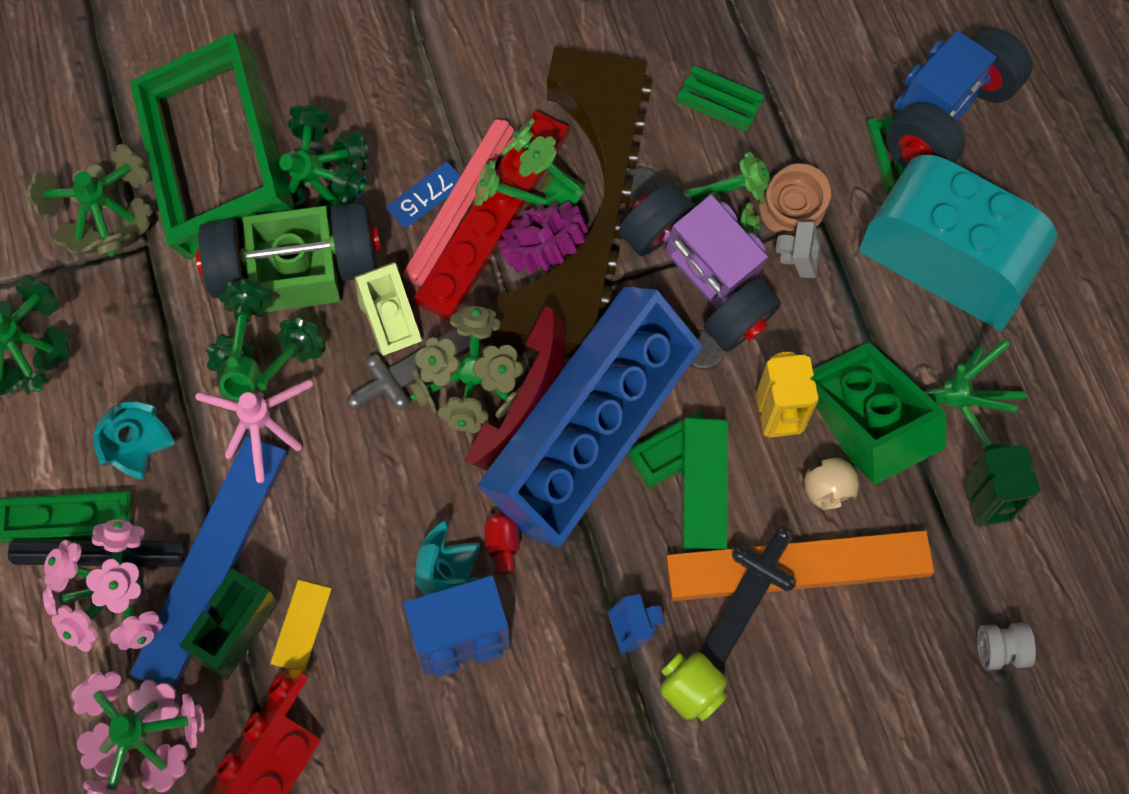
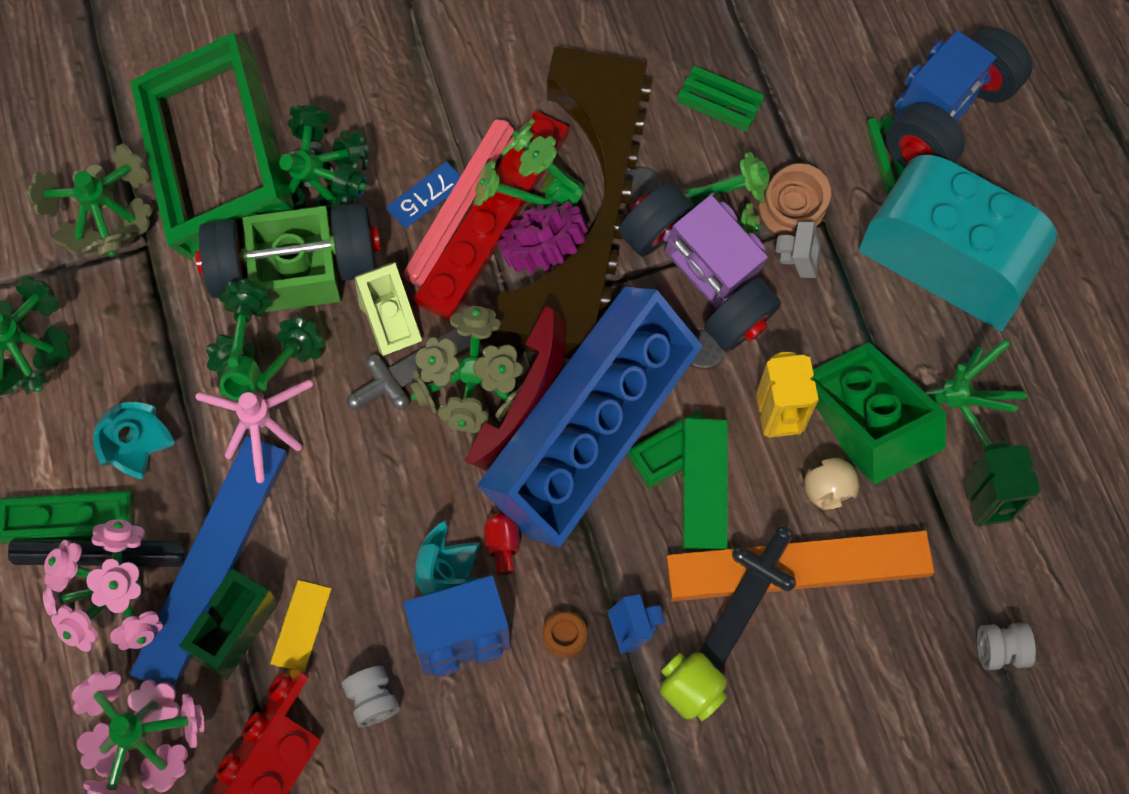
none -> light grey wheel [341,666,401,728]
none -> dark orange tile [542,611,587,659]

